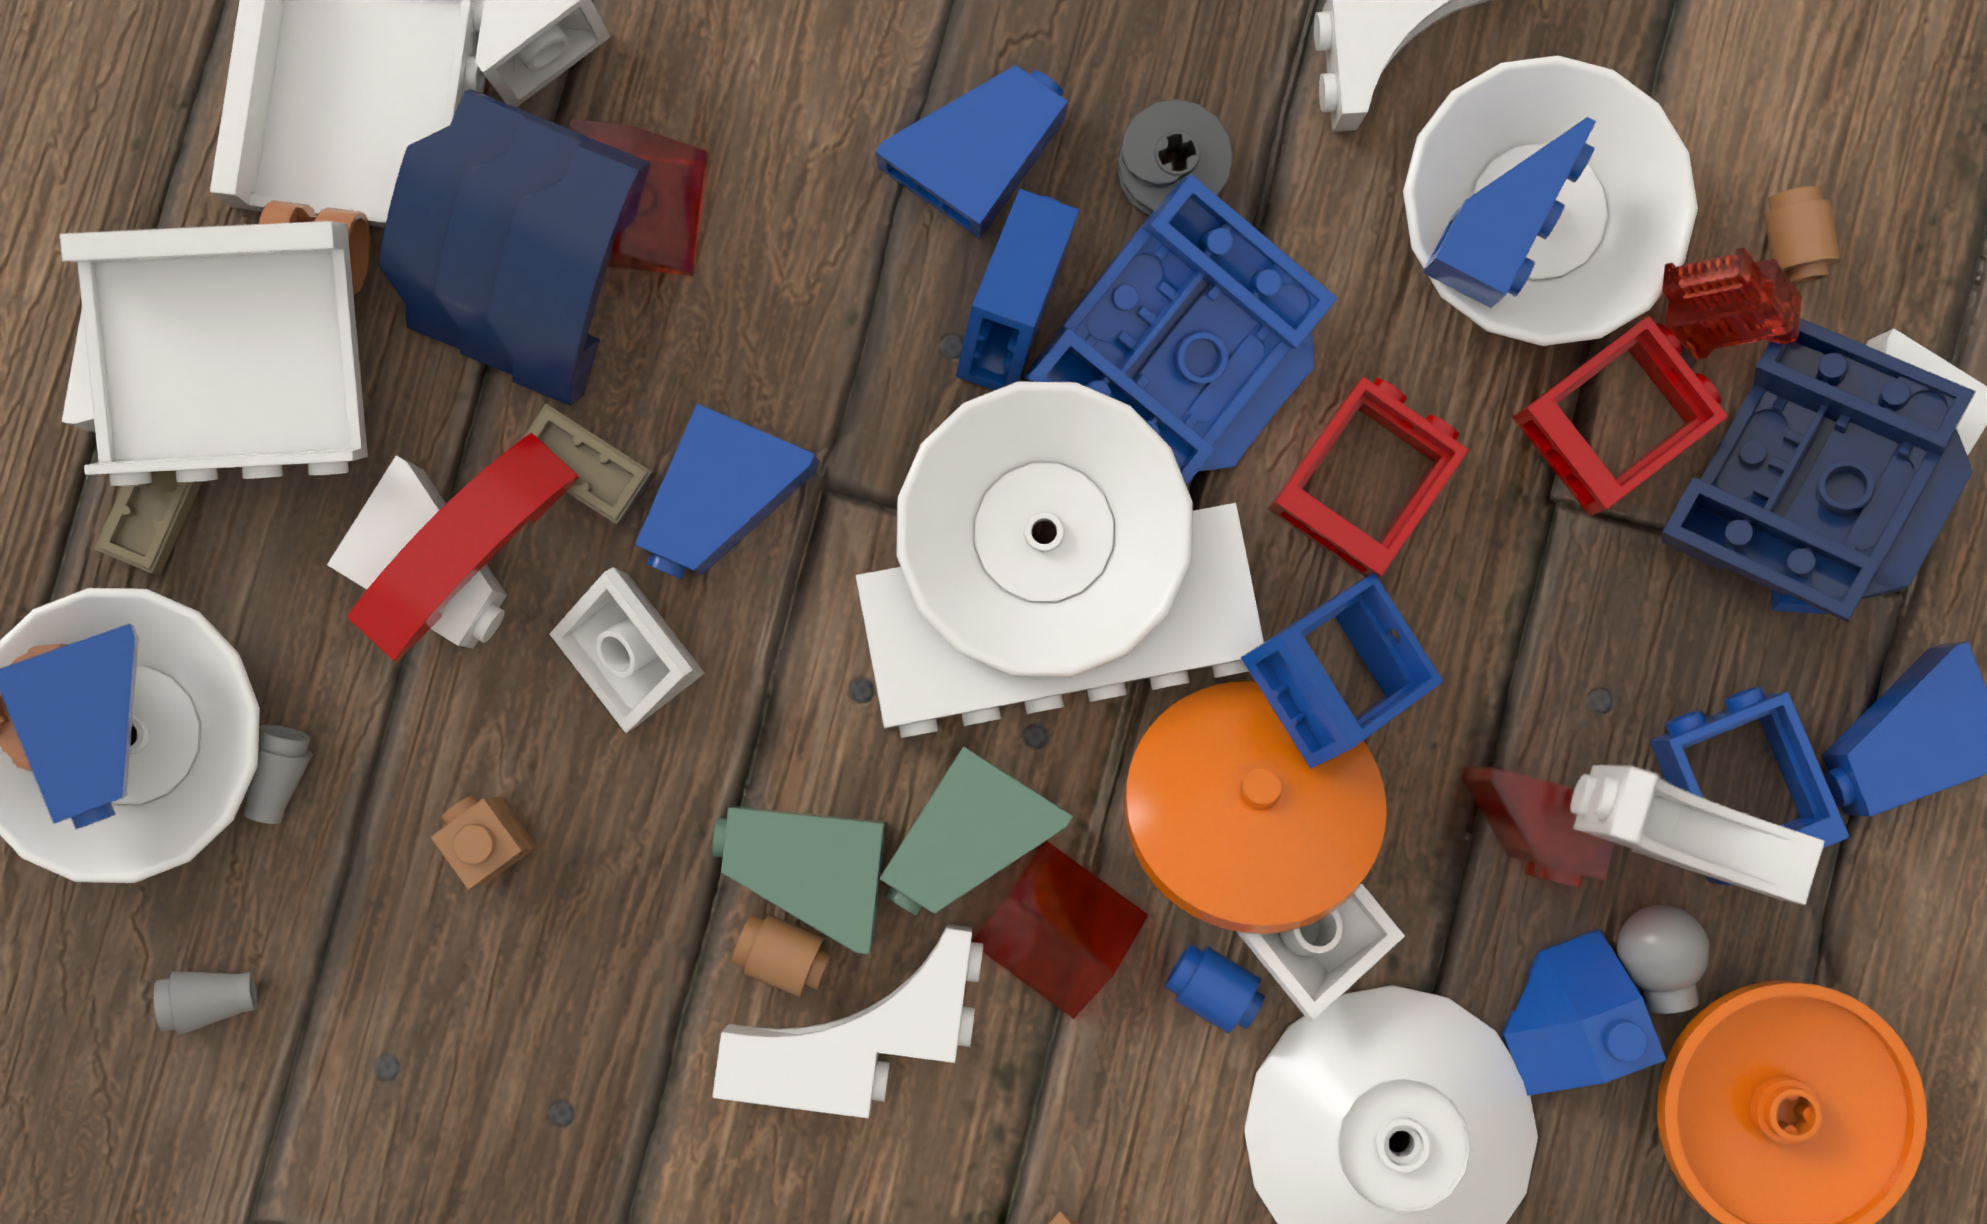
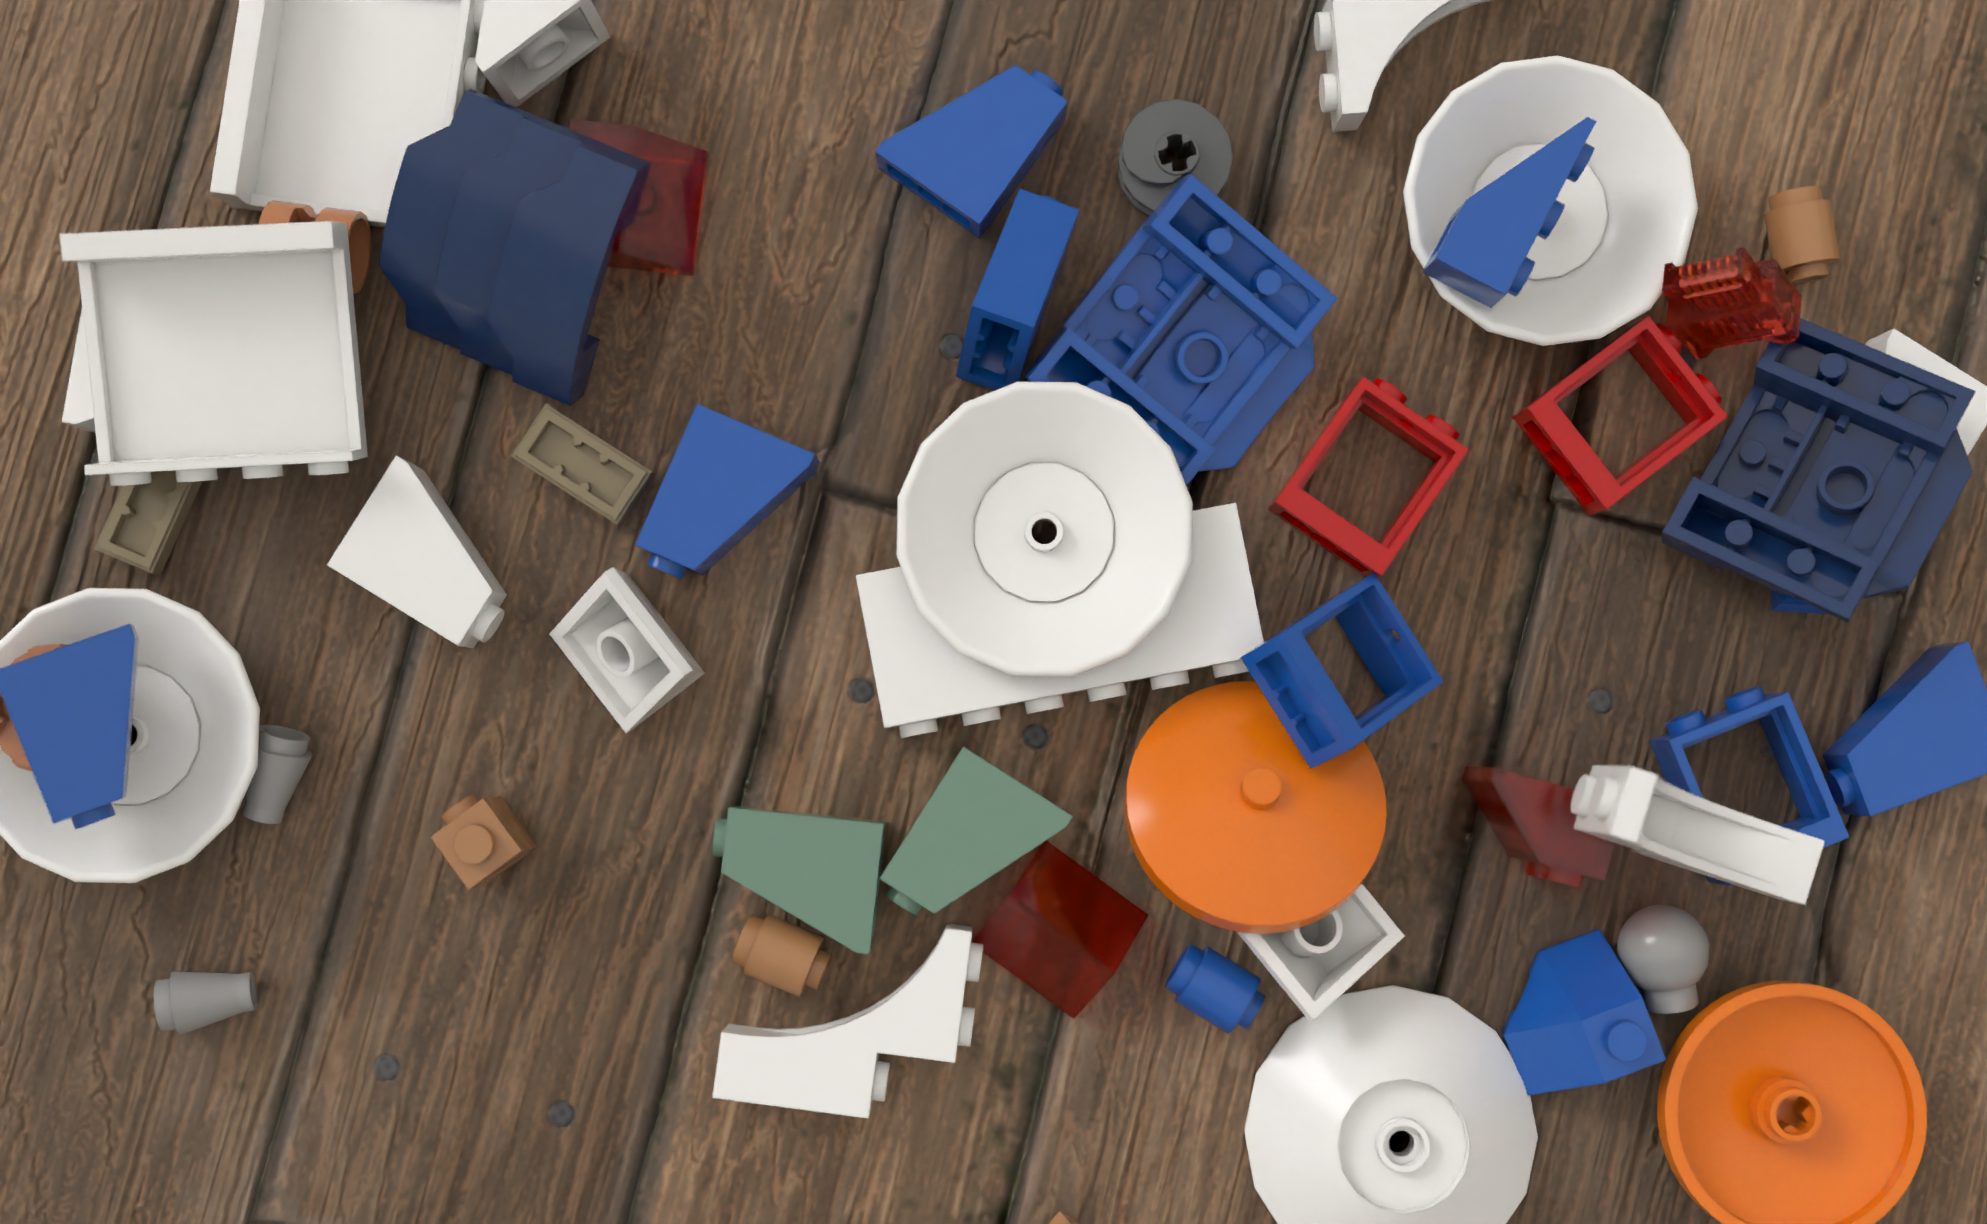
red slope [347,432,579,663] -> none

